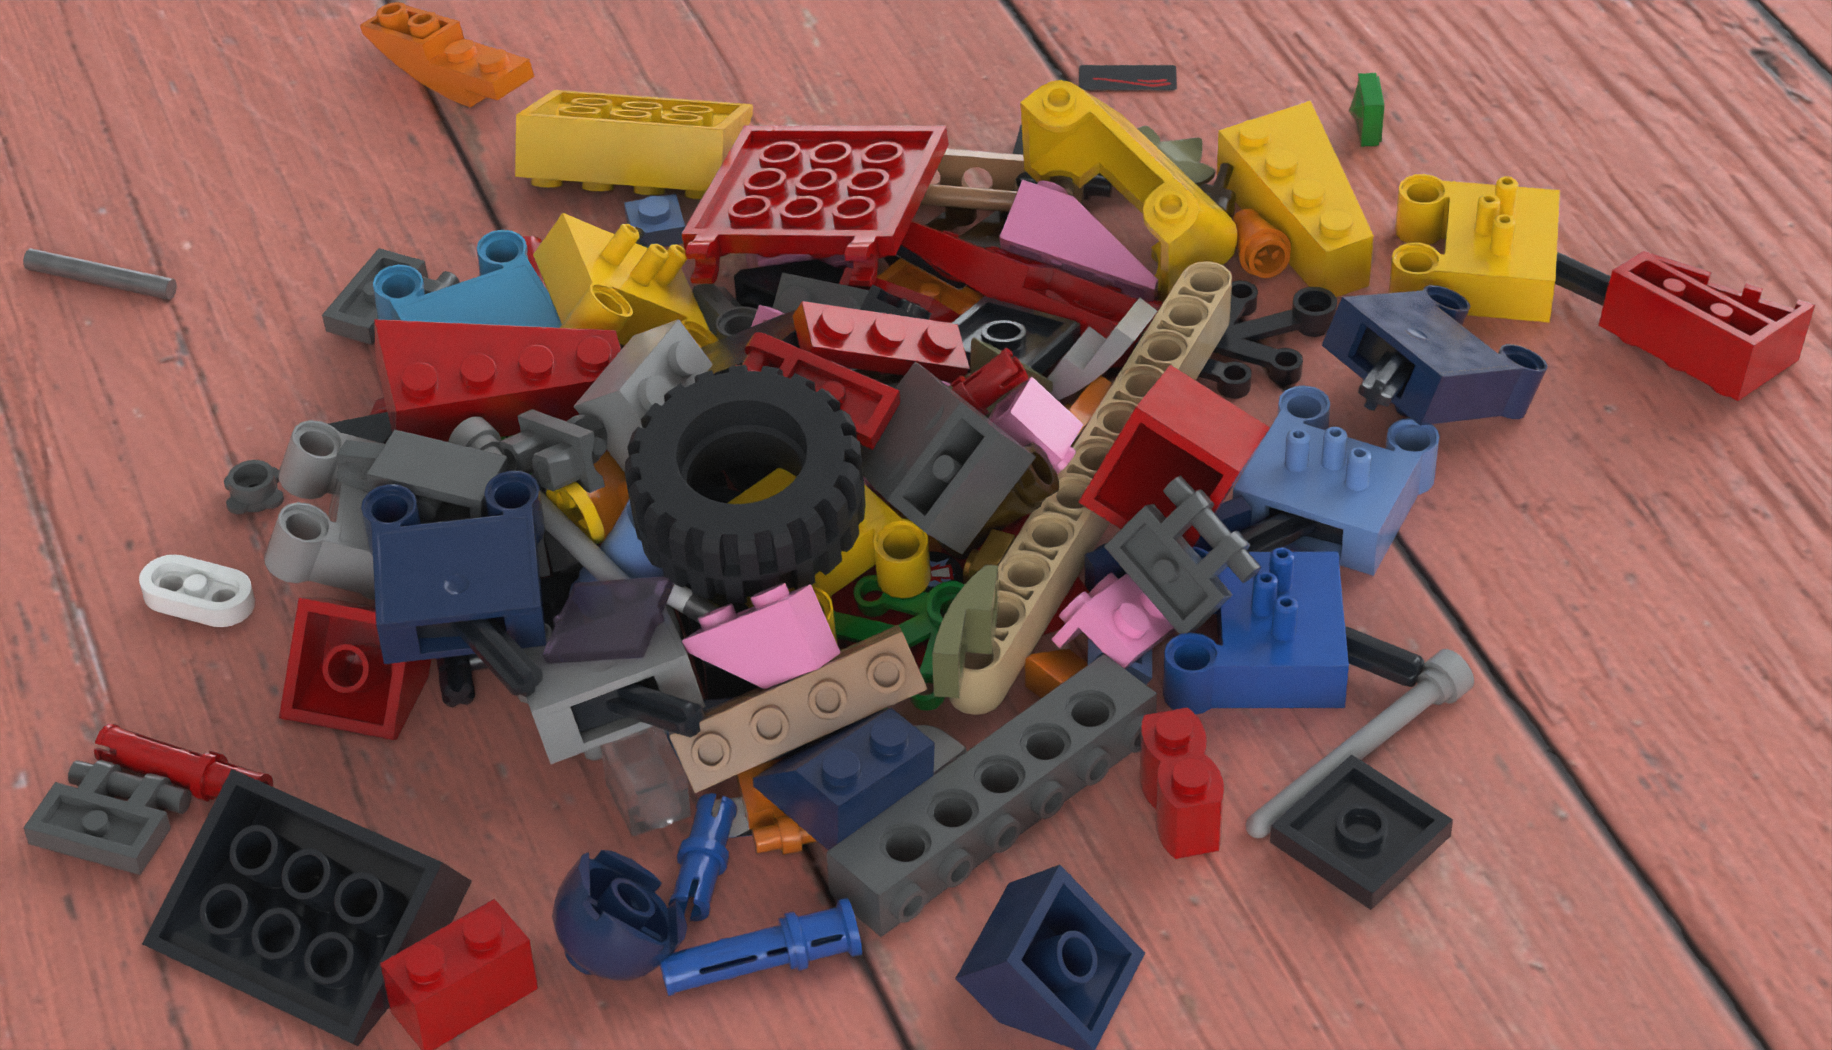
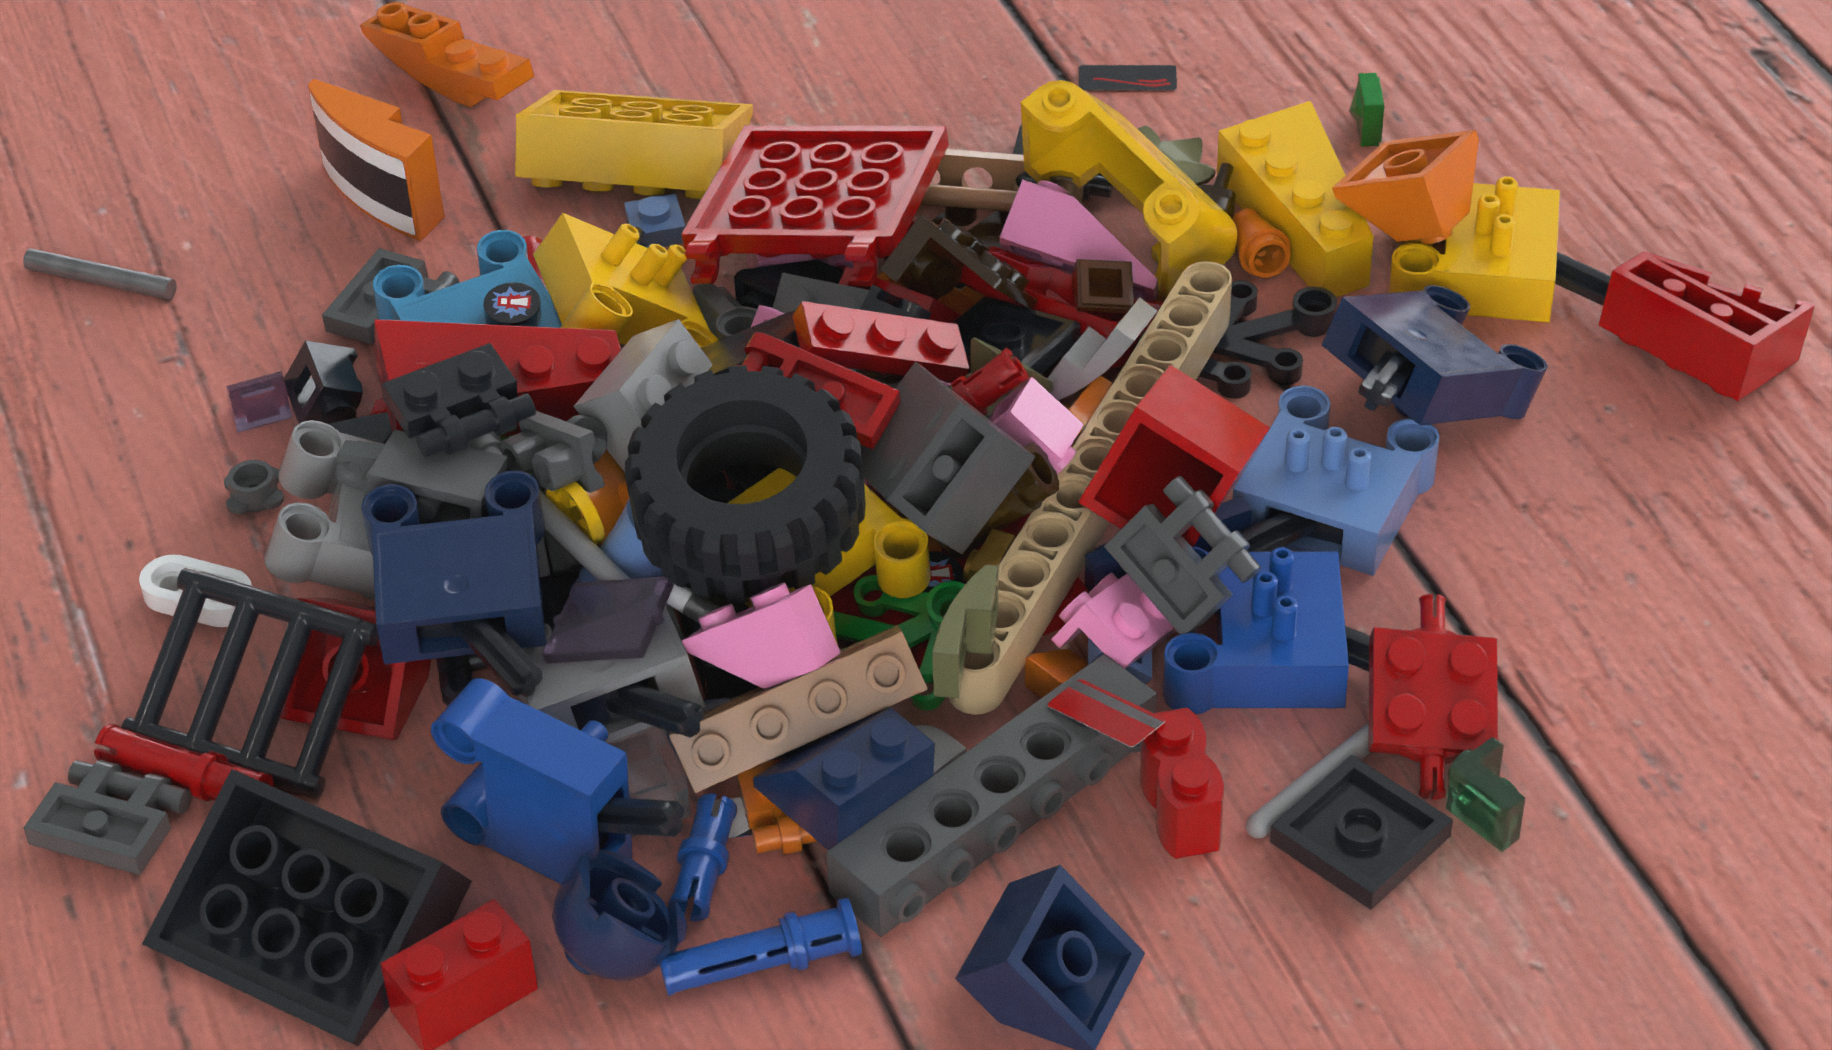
none -> black bar [121,568,379,799]
none -> clear purple slope [226,371,292,433]
none -> black brick [282,340,364,424]
none -> slope [308,79,445,241]
none -> black plate [382,343,536,458]
none -> blue piece [431,678,685,884]
none -> black tile [483,282,542,327]
none -> dark brown bracket [880,215,1038,309]
none -> red sticker [1047,679,1165,747]
none -> reddish brown slope [1071,259,1134,314]
none -> orange slope [1332,130,1479,244]
none -> red plate [1368,594,1498,800]
none -> clear green bracket [1446,737,1526,852]

